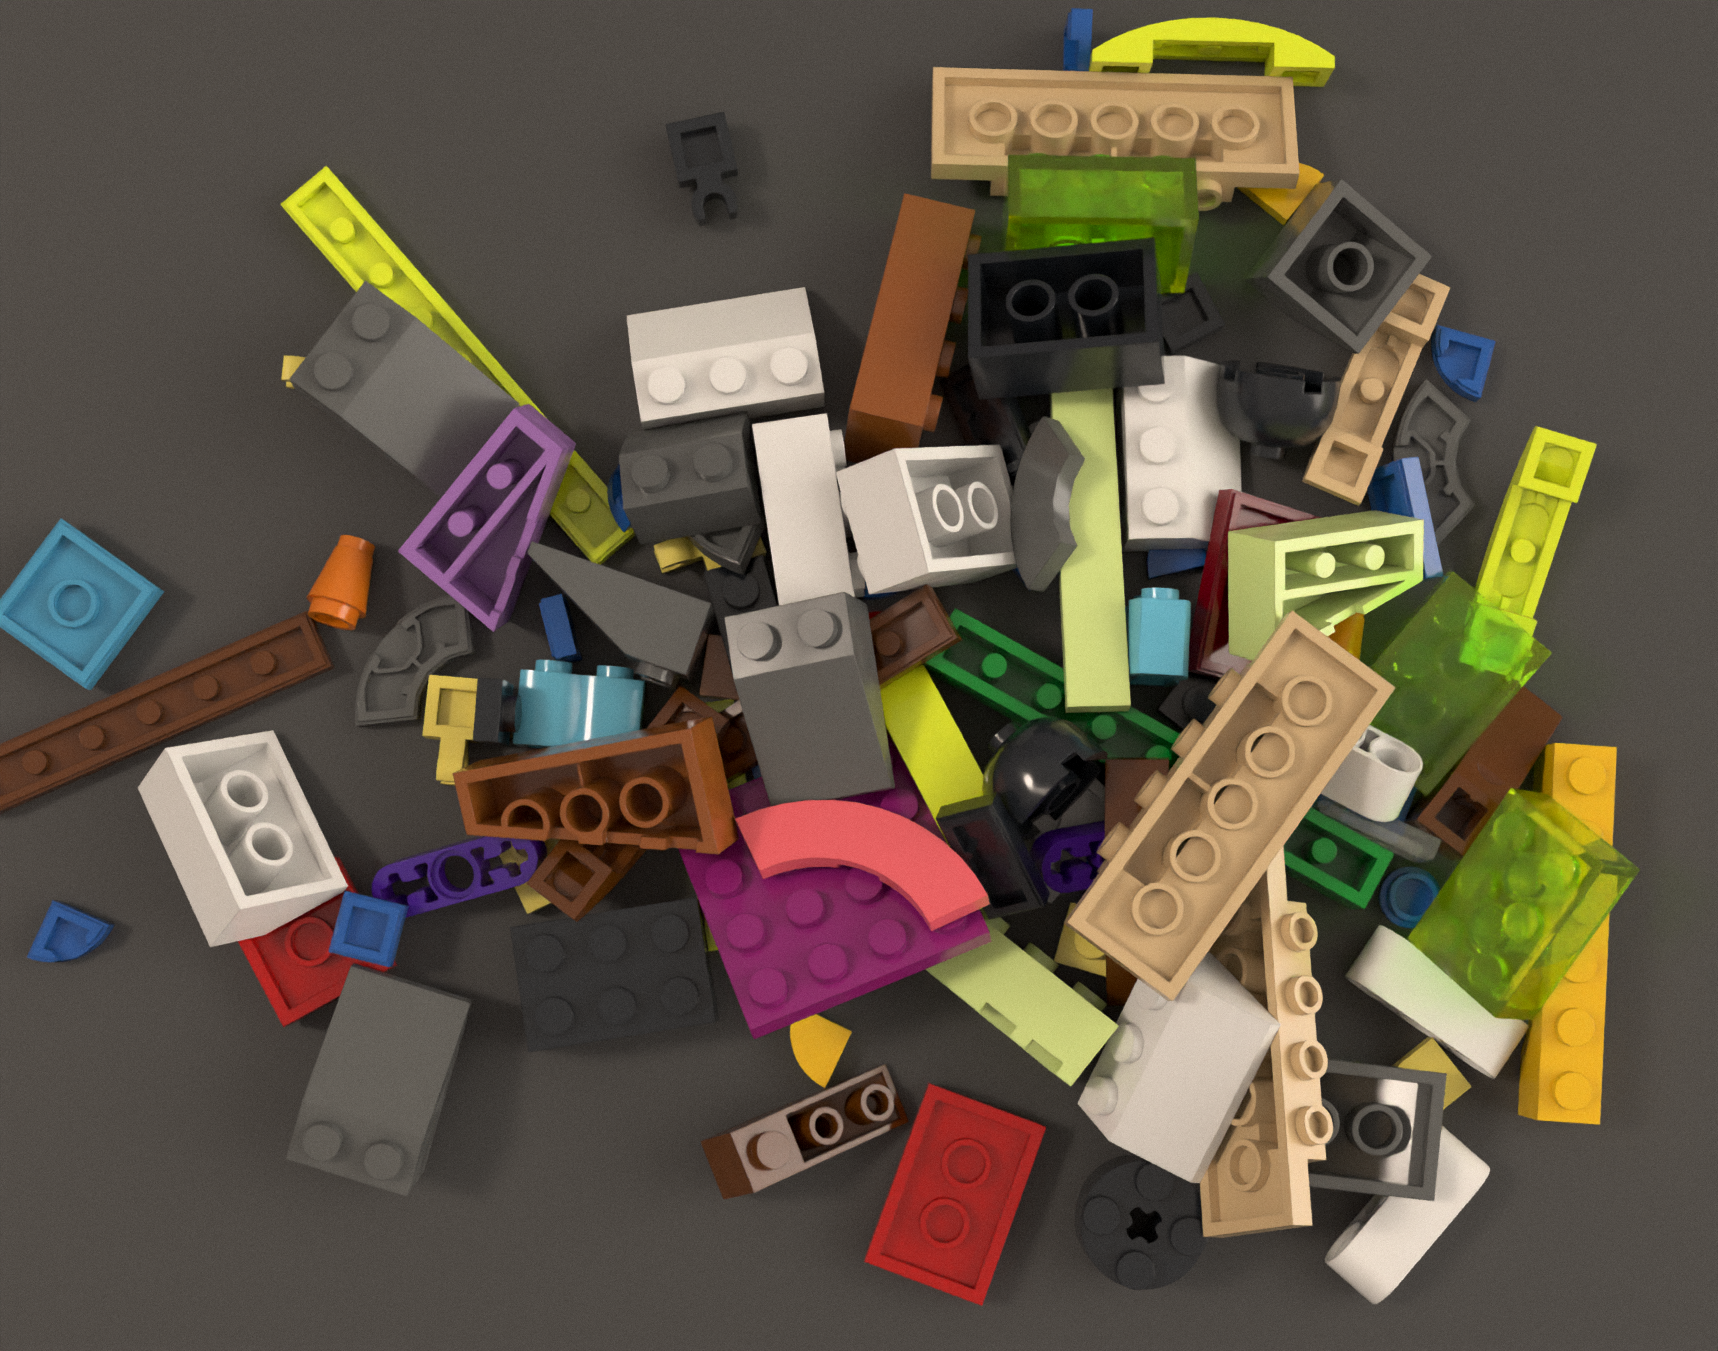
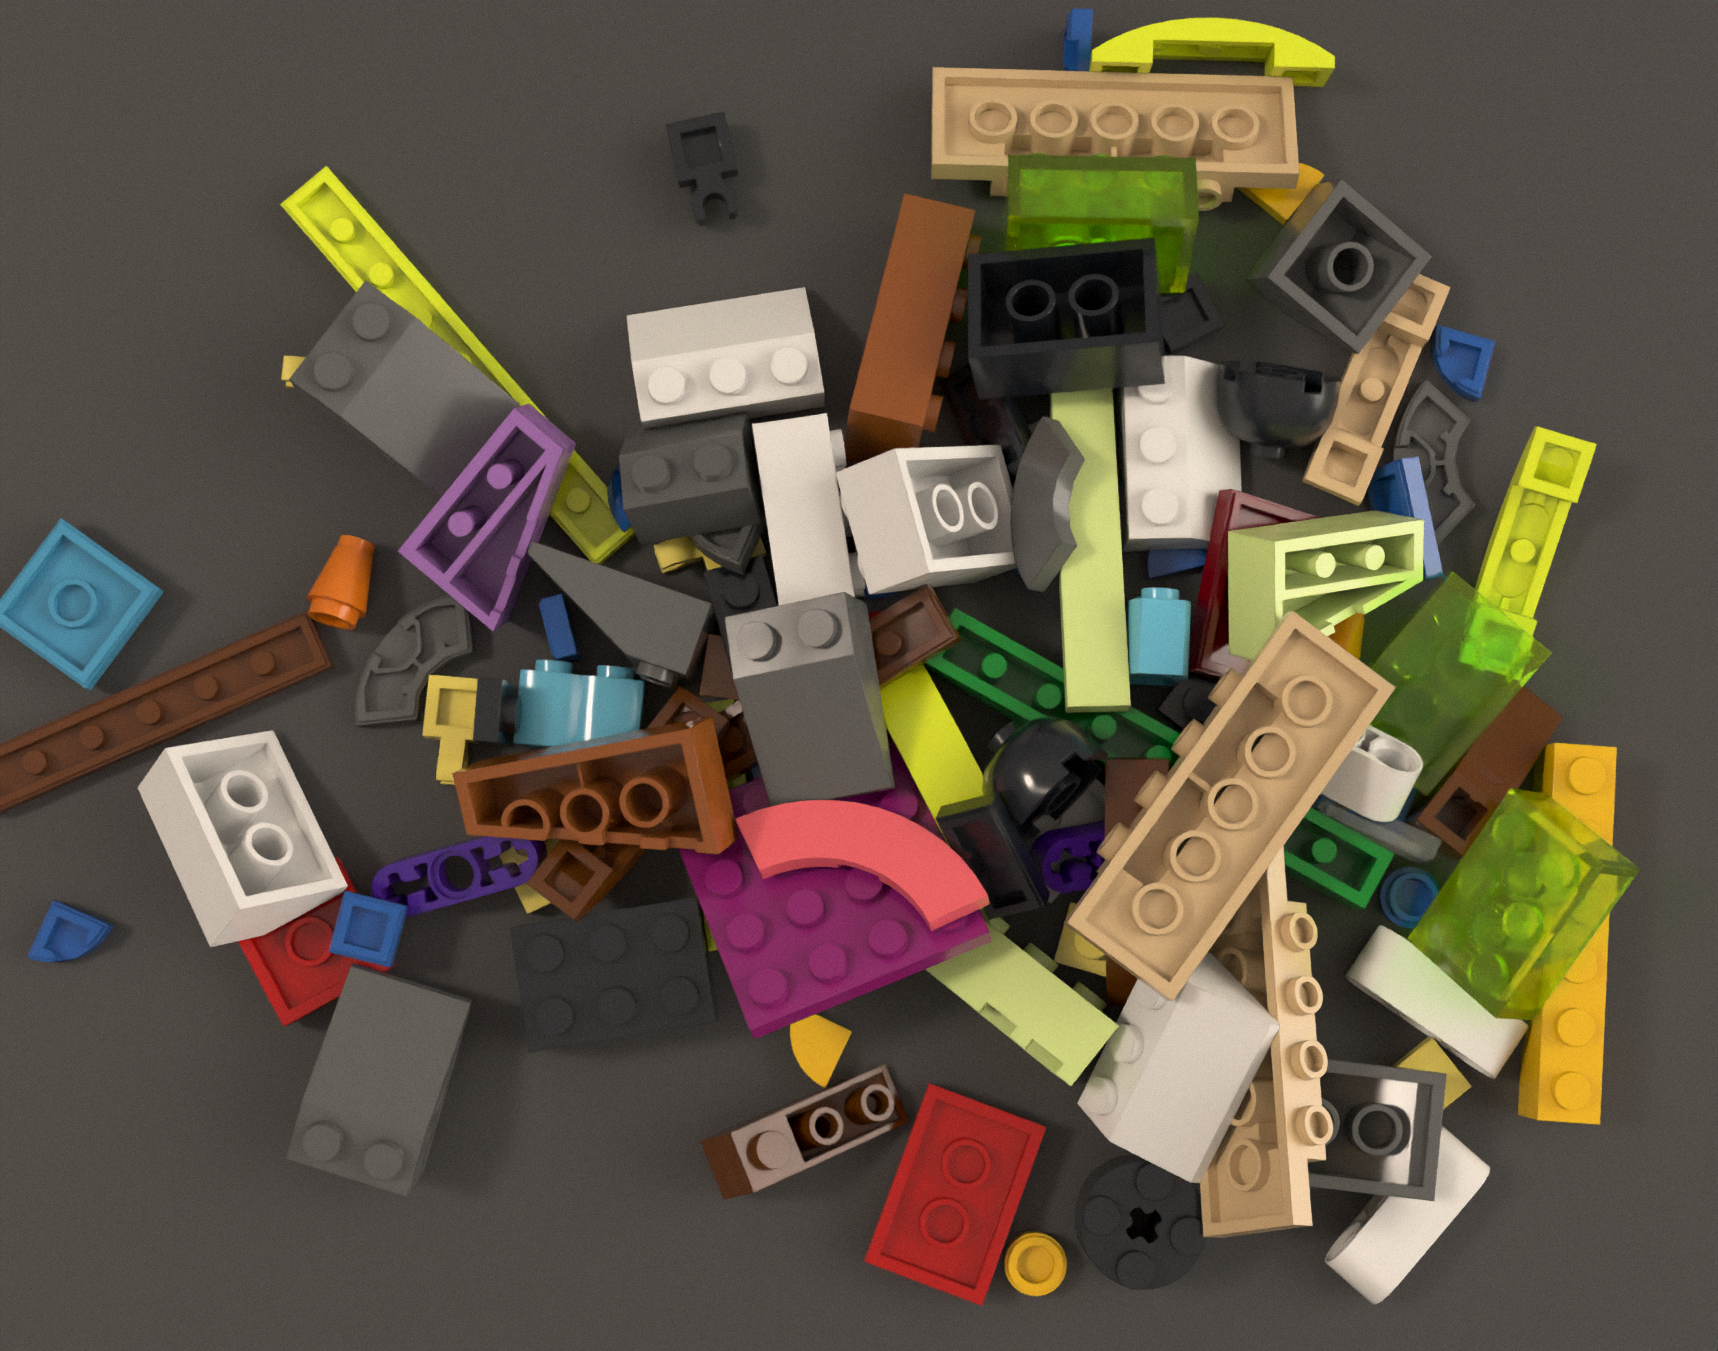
none -> yellow tile [1003,1231,1067,1296]

